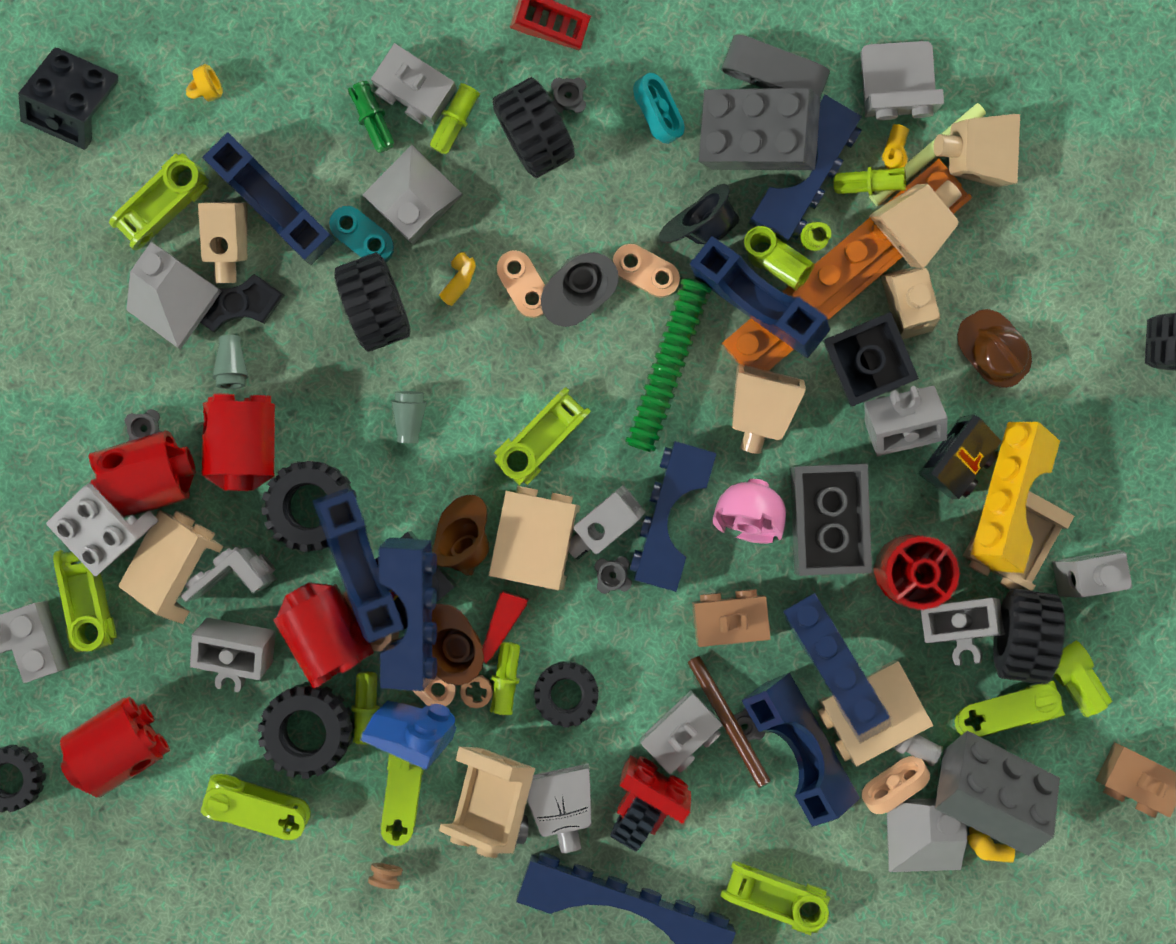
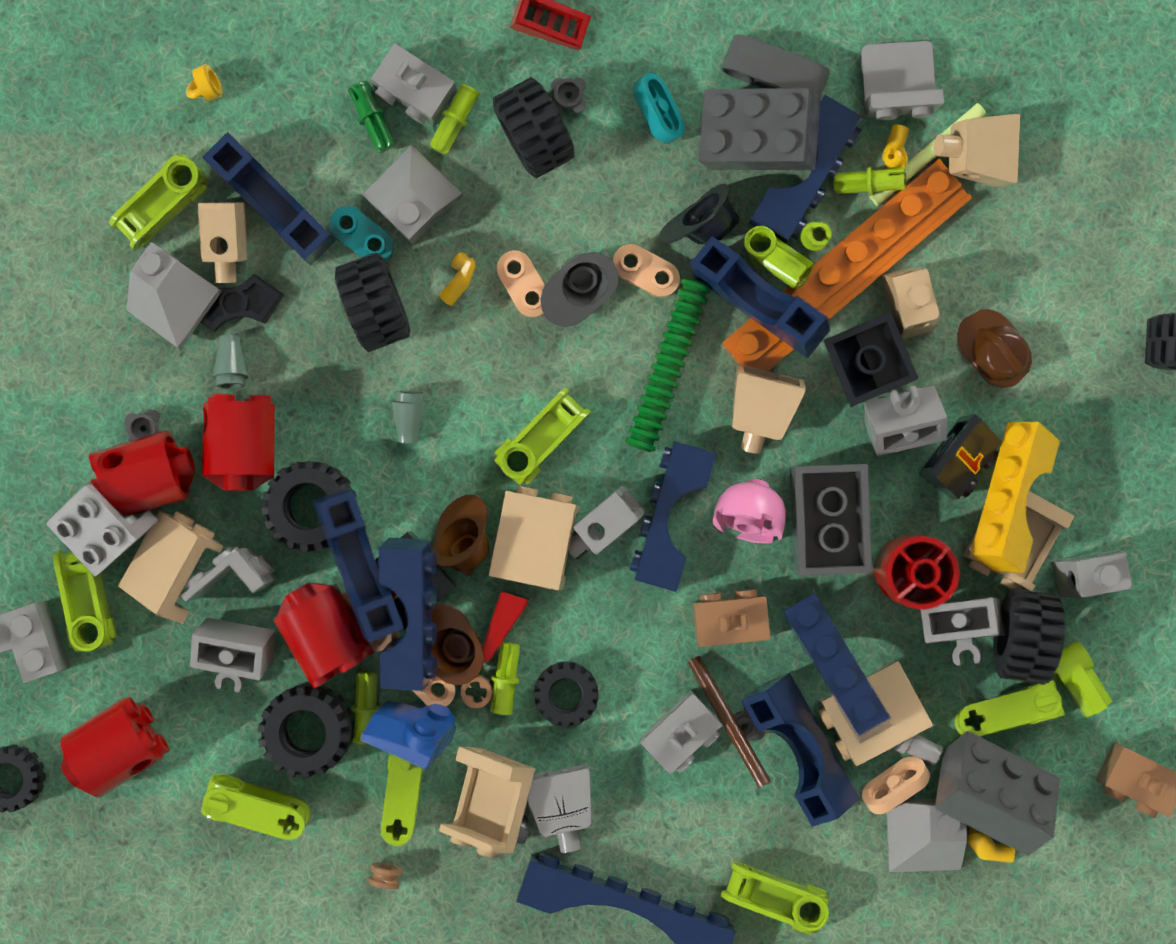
black bracket [18,48,118,150] -> none
dark grey plate [594,556,632,594] -> none
red plate [610,755,691,852] -> none
tan torso [869,180,962,268] -> none

